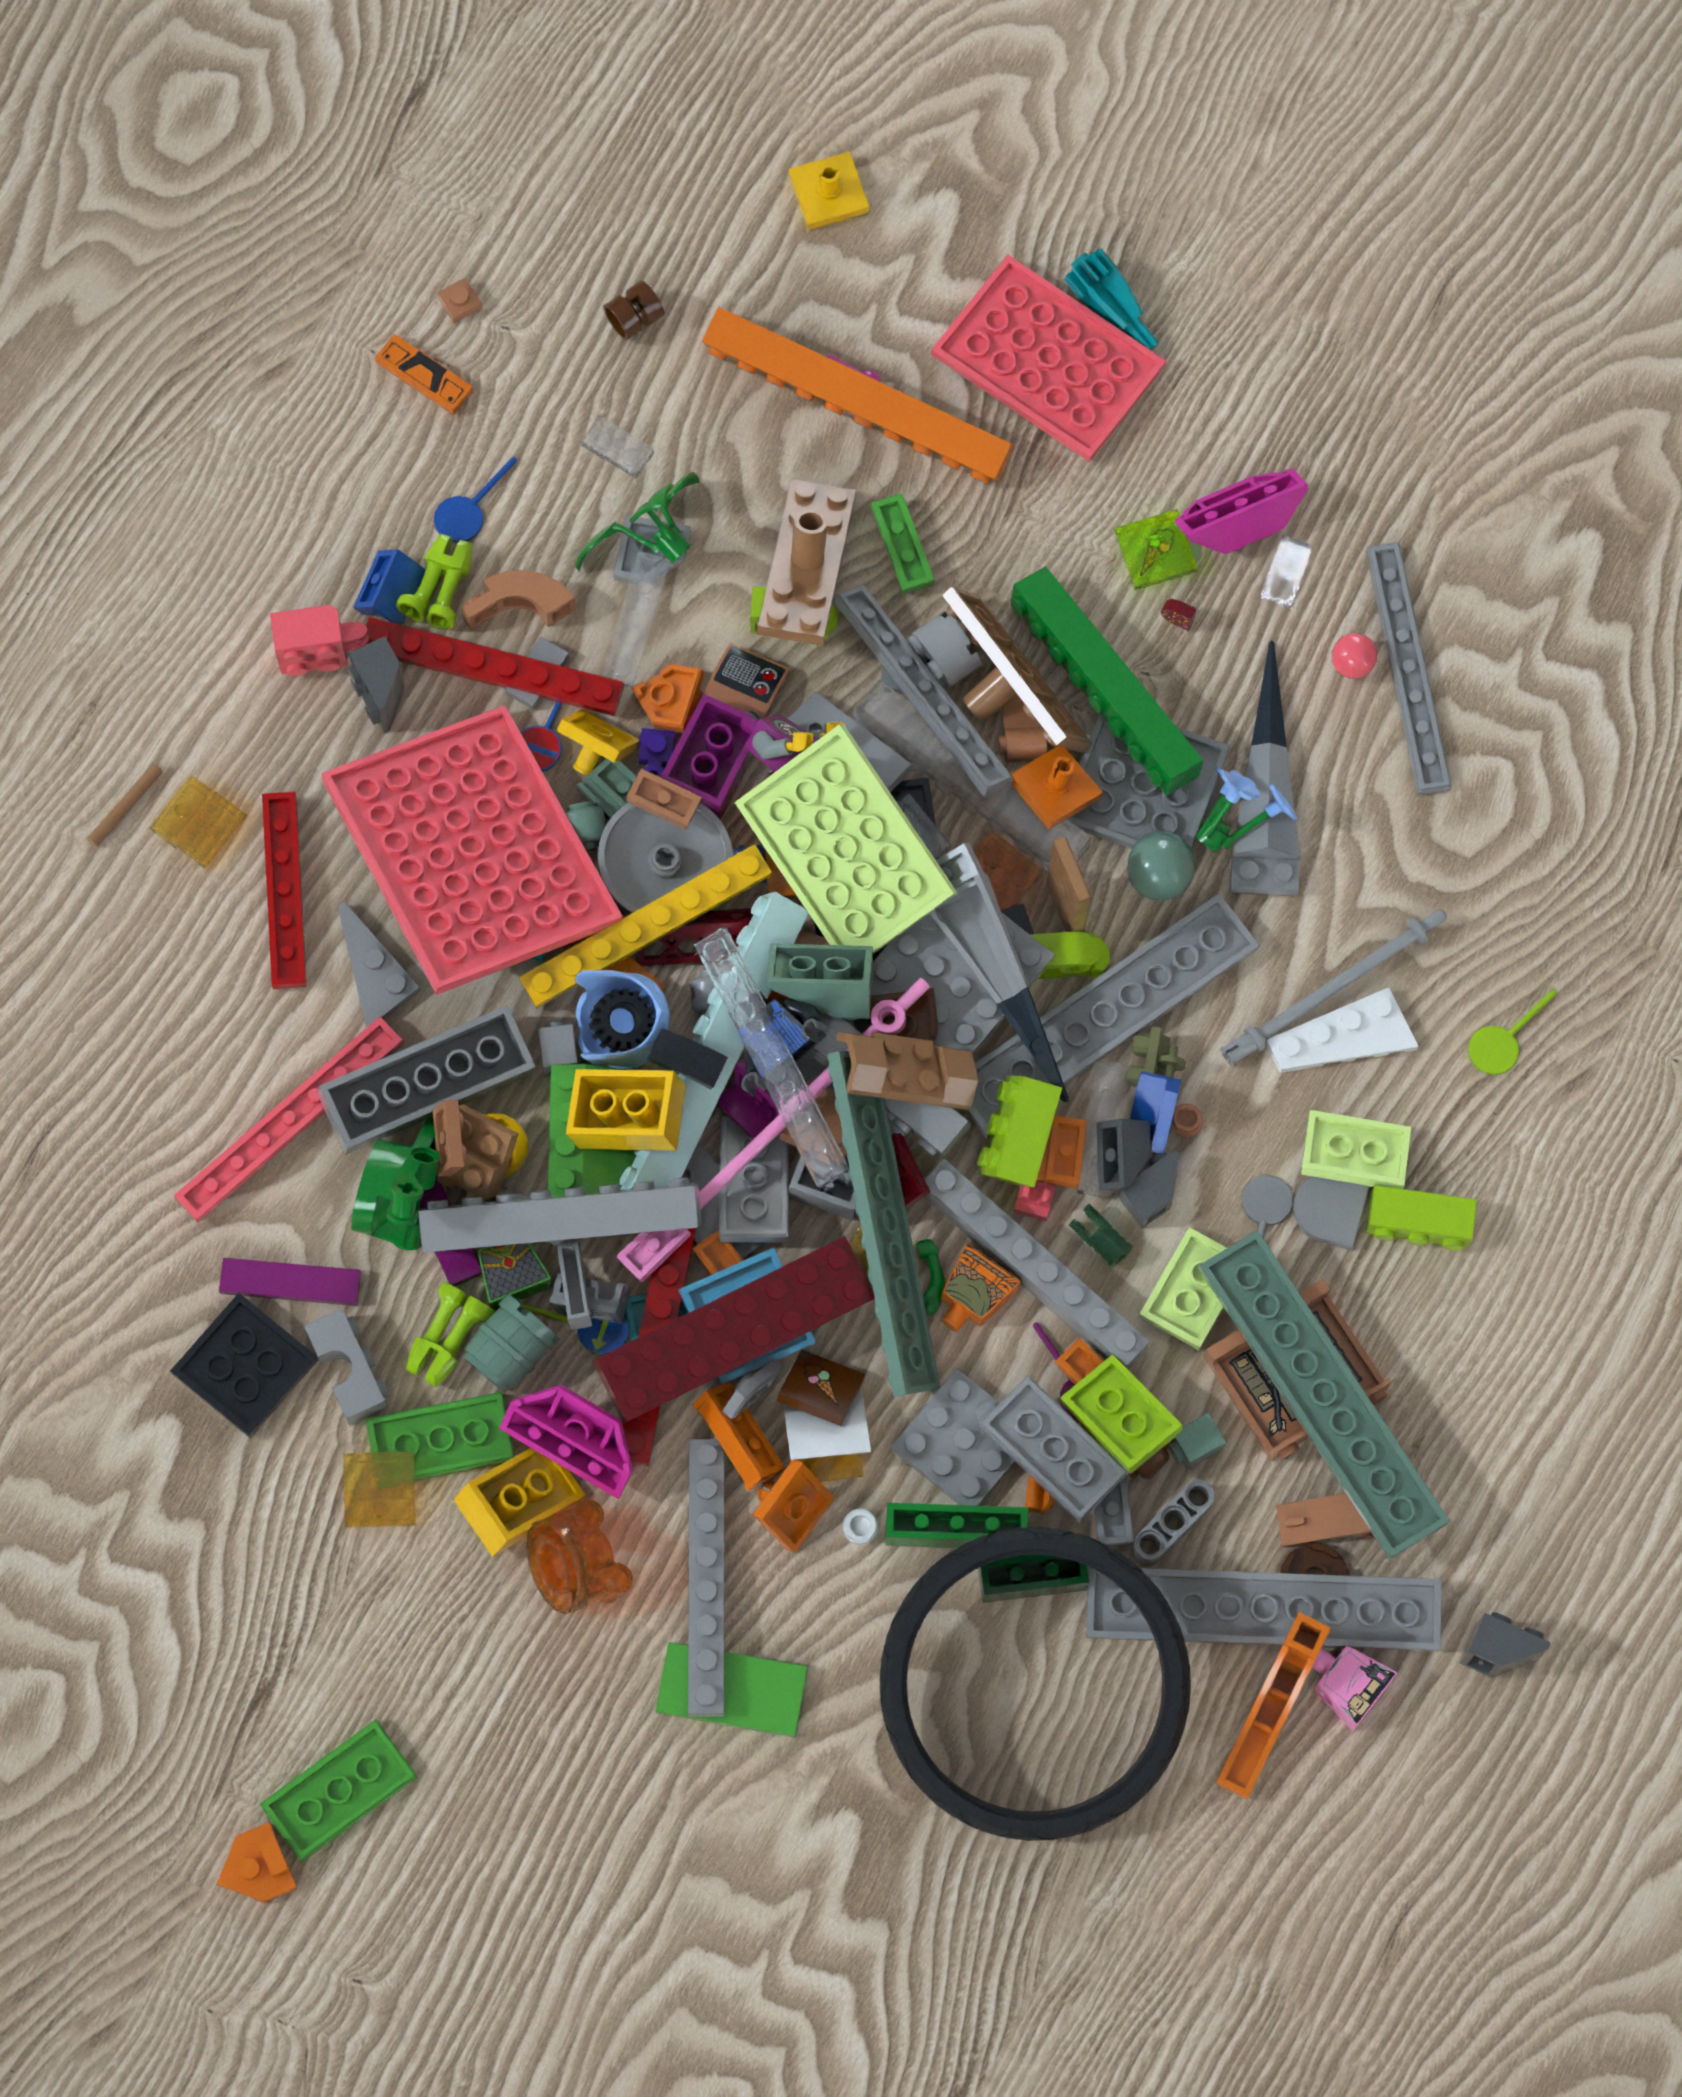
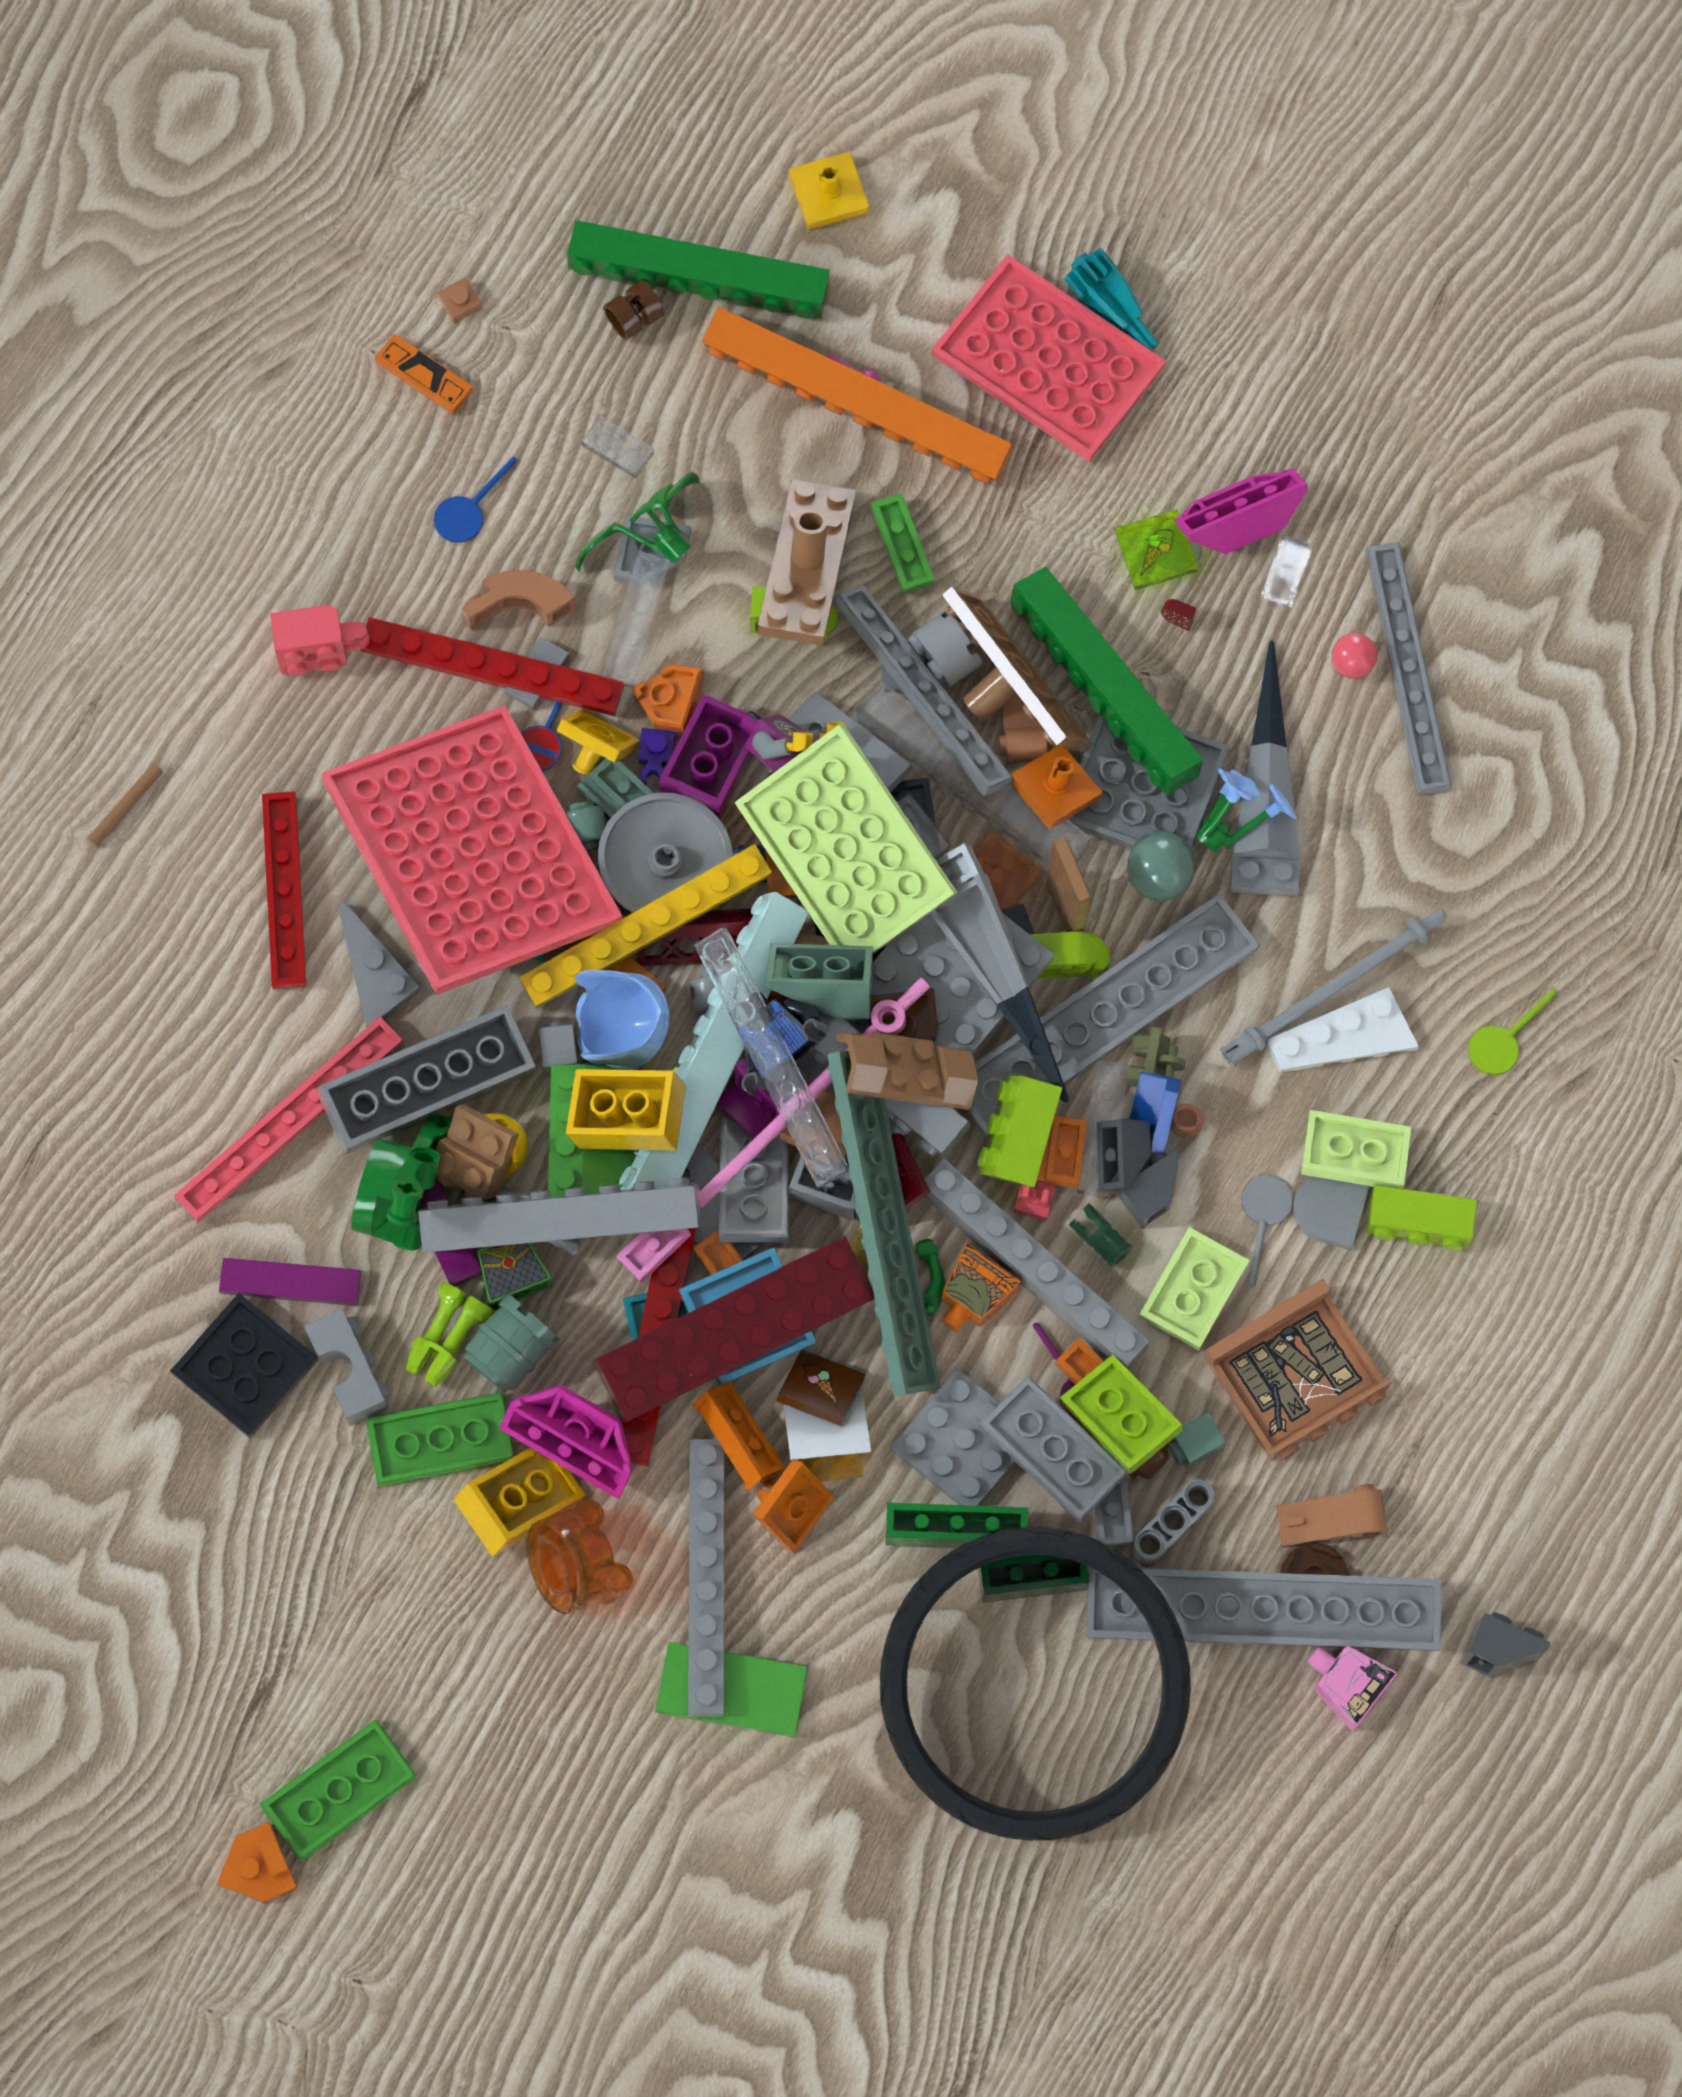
clear yellow slope [149,775,247,868] -> none
clear yellow slope [343,1451,416,1528] -> none
dark grey slope [347,636,405,733] -> none
blue panel [353,549,425,625] -> none
lime piece [396,533,473,629] -> none
nougat plate [433,1100,466,1176] -> none
blue piece [519,1302,629,1355] -> none
light grey hinge [549,1273,631,1324] -> none
light grey piece [557,1242,592,1330] -> none
black tyre [589,988,655,1053] -> none
nougat plate [626,768,702,830] -> none
black slope [647,1028,728,1089] -> none
slope [701,642,790,718] -> none
light grey plate [723,1358,783,1419] -> none
white tile [843,1509,878,1545] -> none
orange plate [1025,1475,1056,1514] -> none
sand green plate [1198,1230,1450,1560] -> none
orange arch [1215,1612,1331,1800] -> none
none -> green brick [567,220,830,319]

